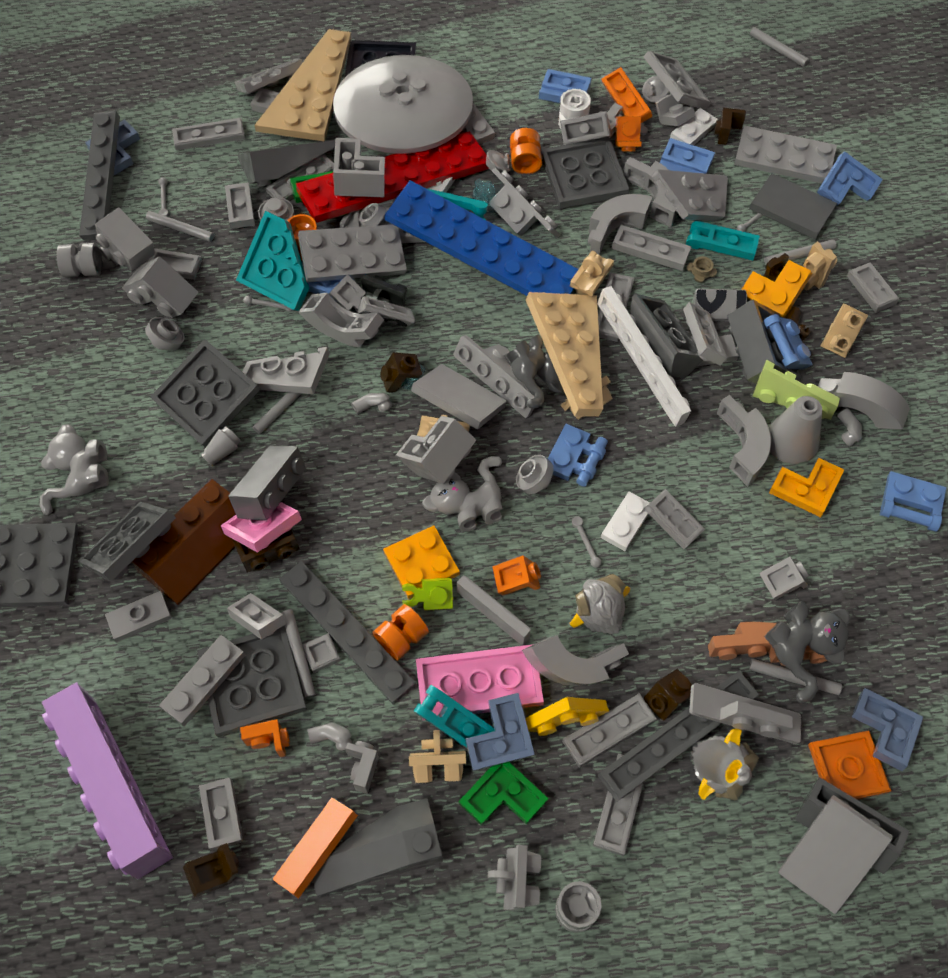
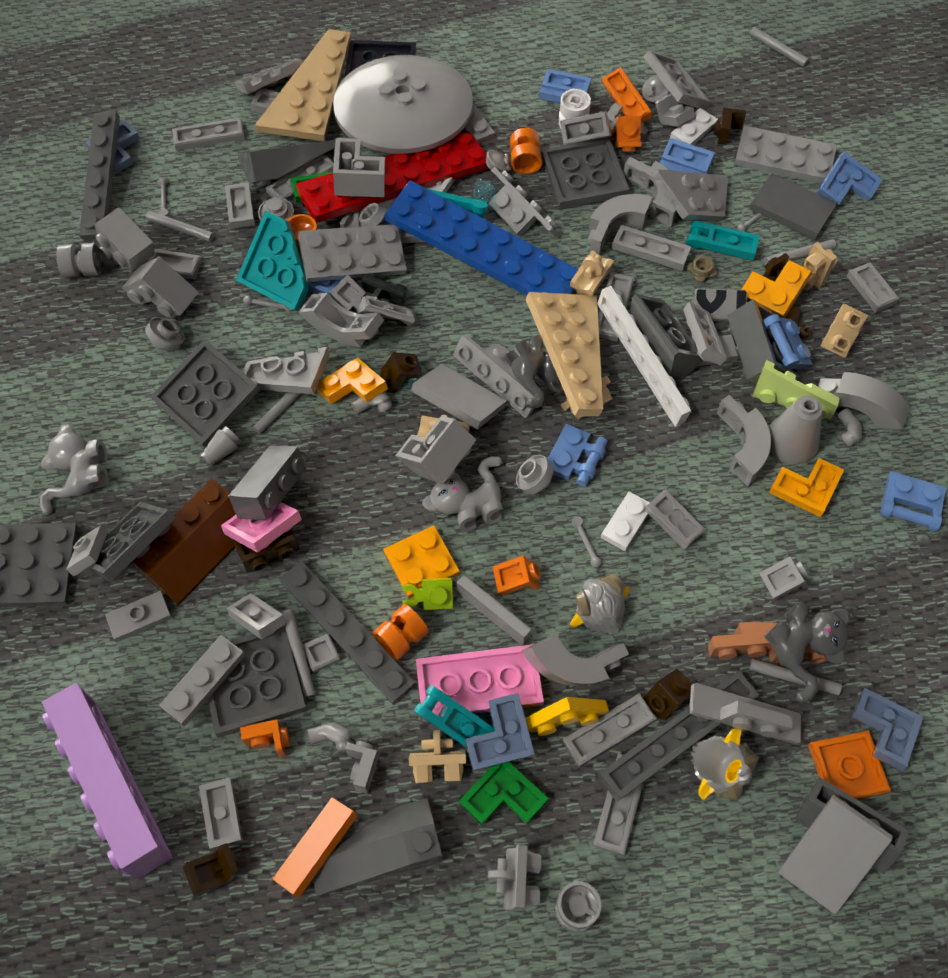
none -> light grey plate [66,525,107,576]
none -> light orange plate [316,357,388,404]

